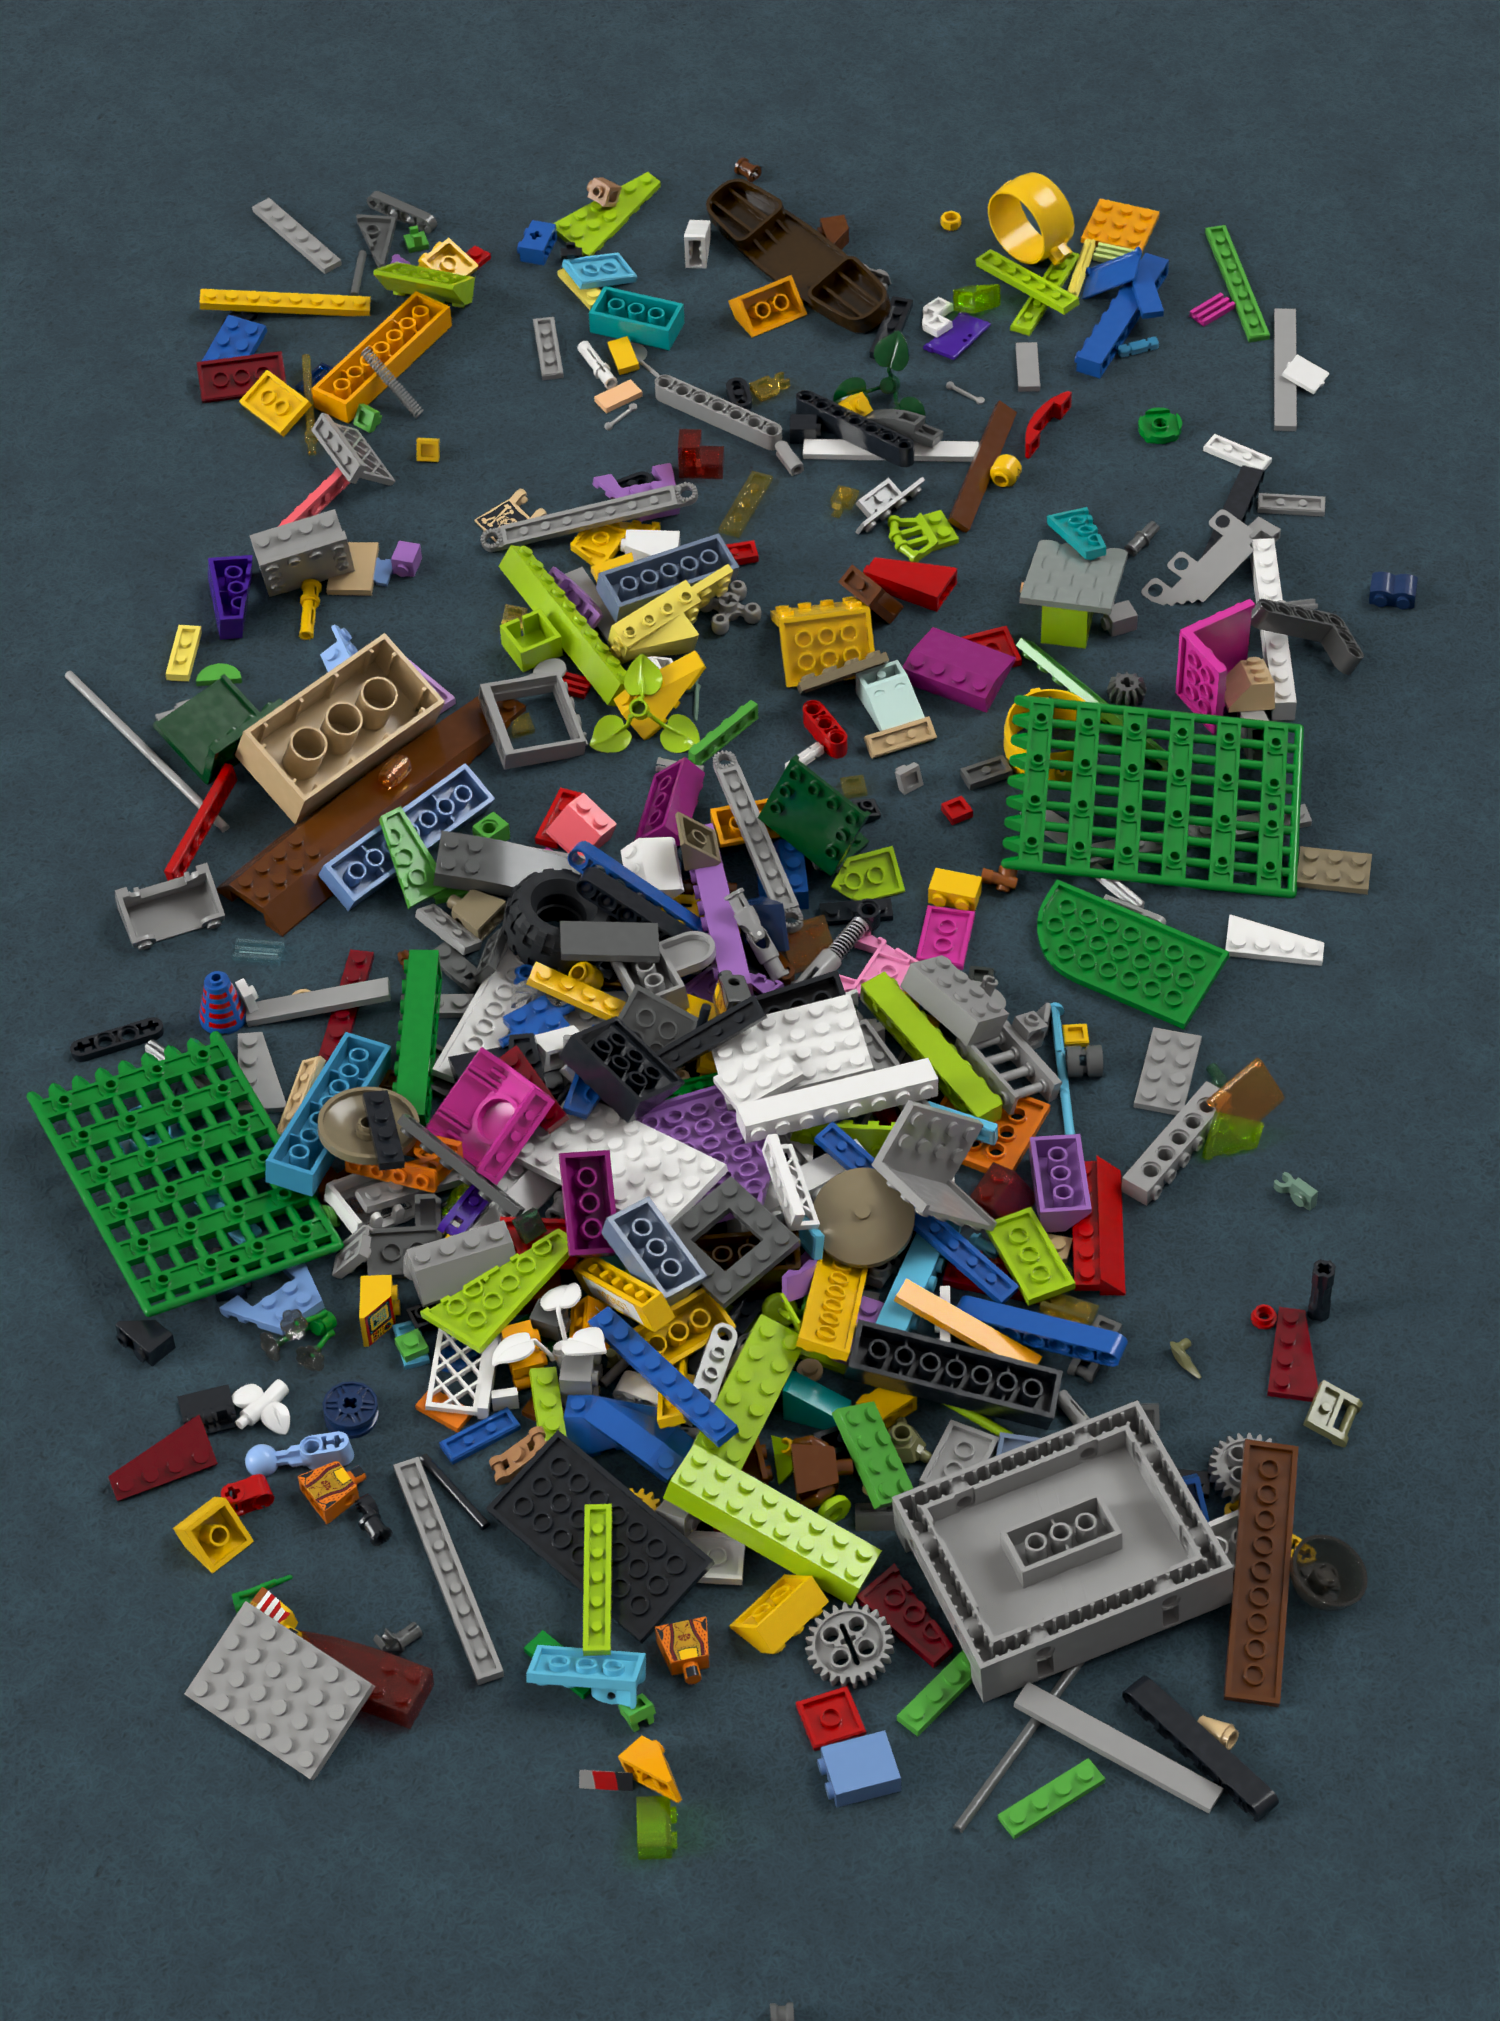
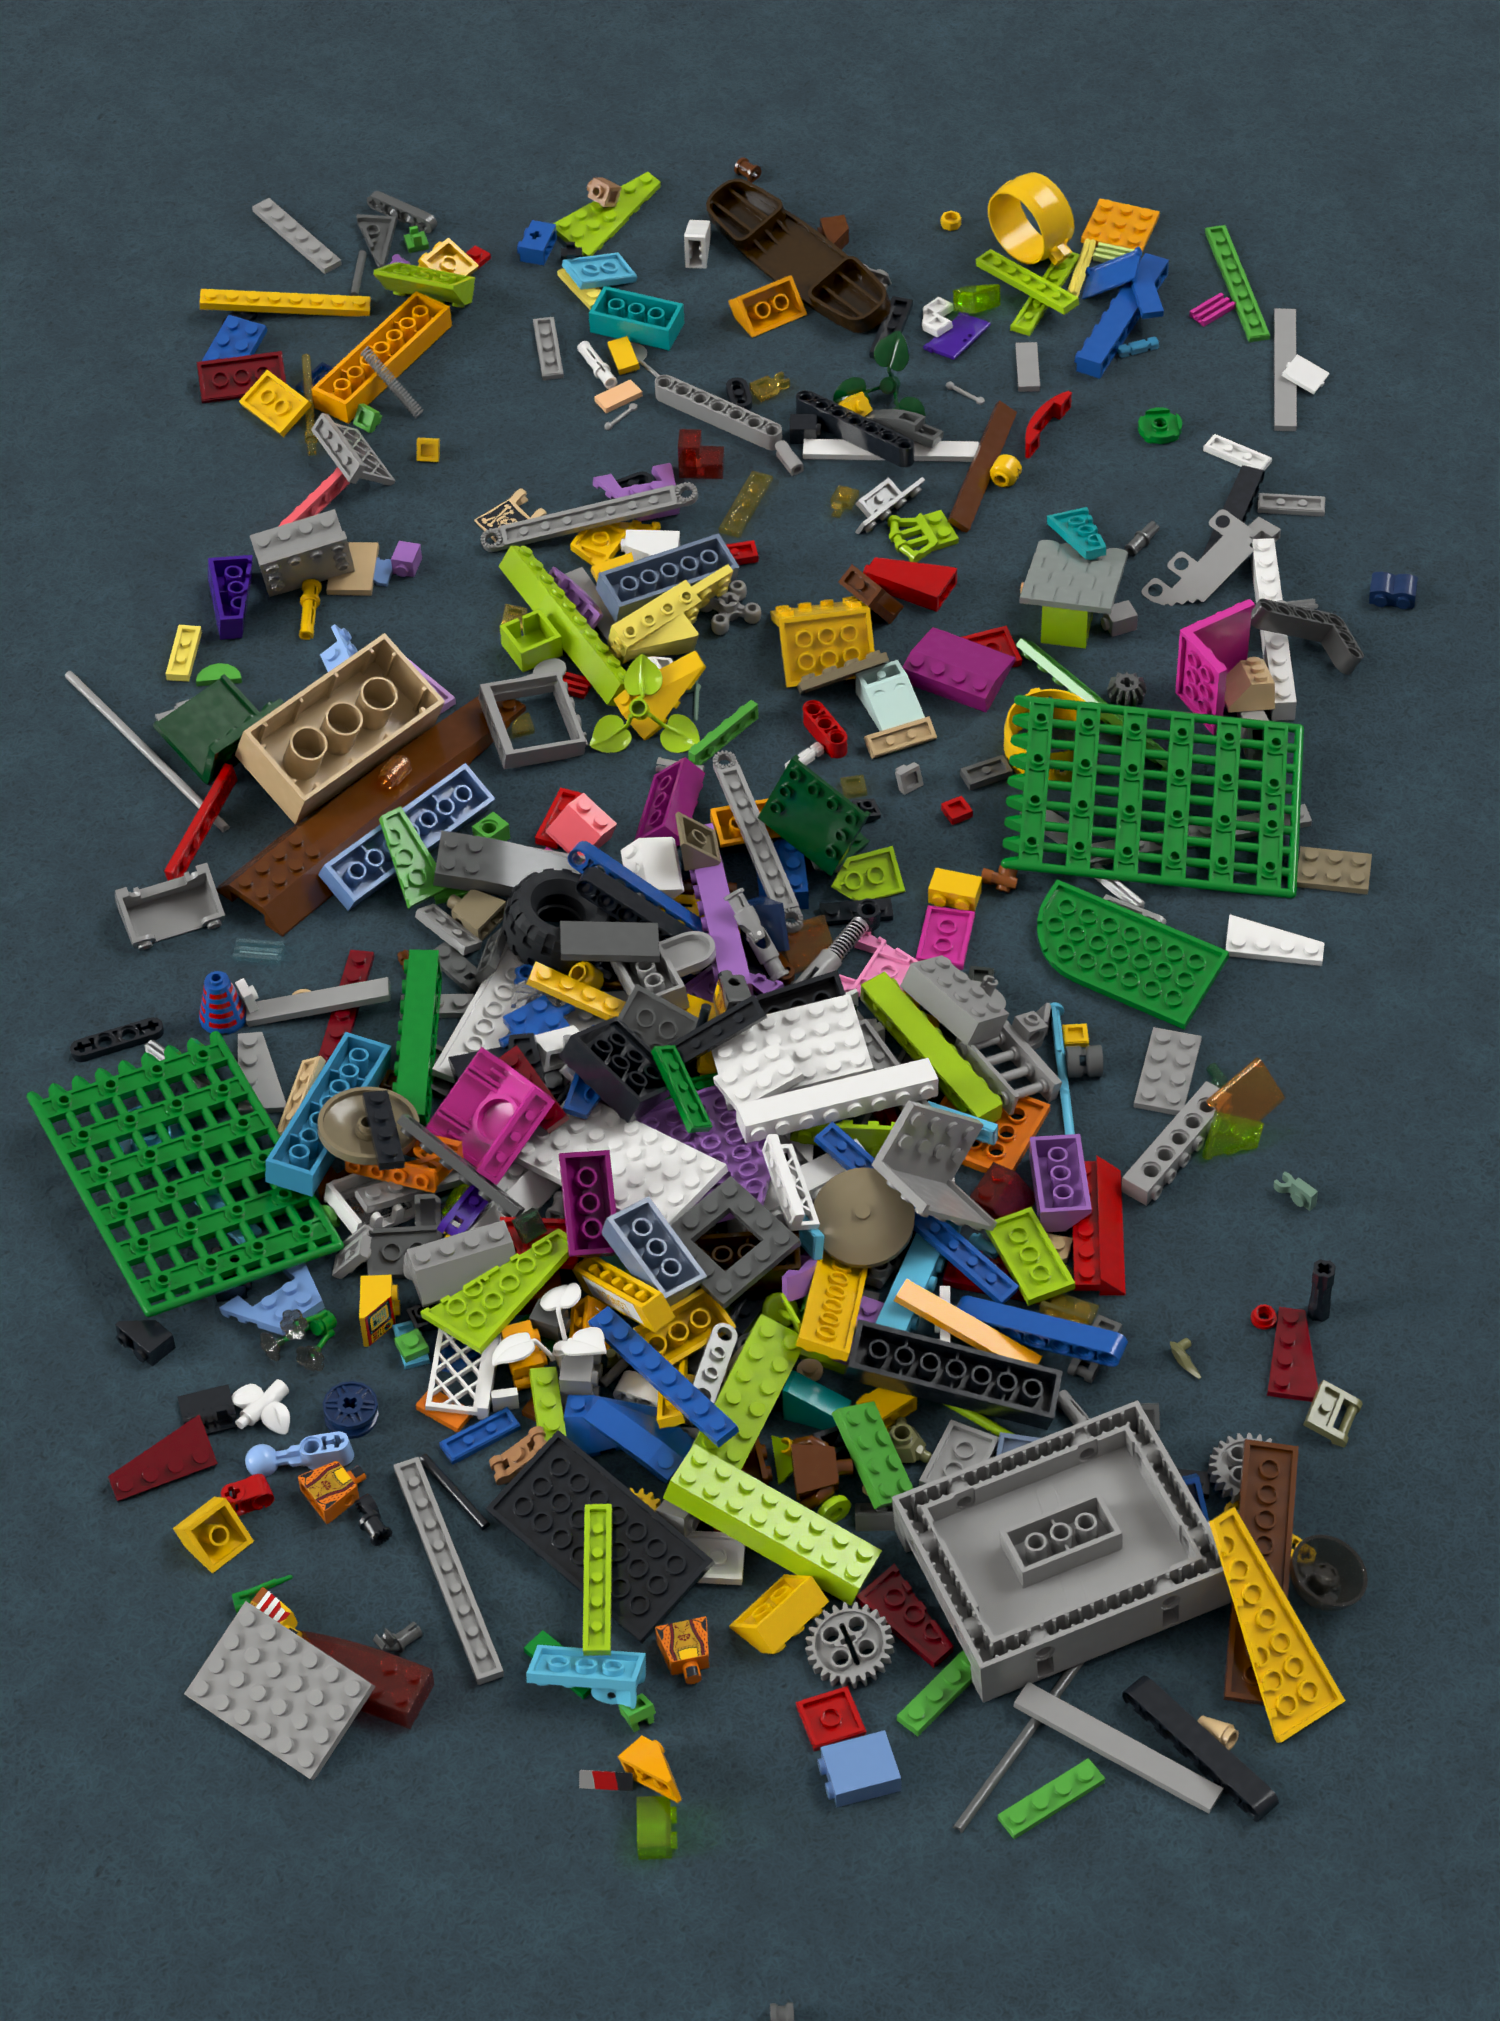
none -> green tile [651,1045,713,1133]
none -> yellow wing [1209,1507,1345,1743]

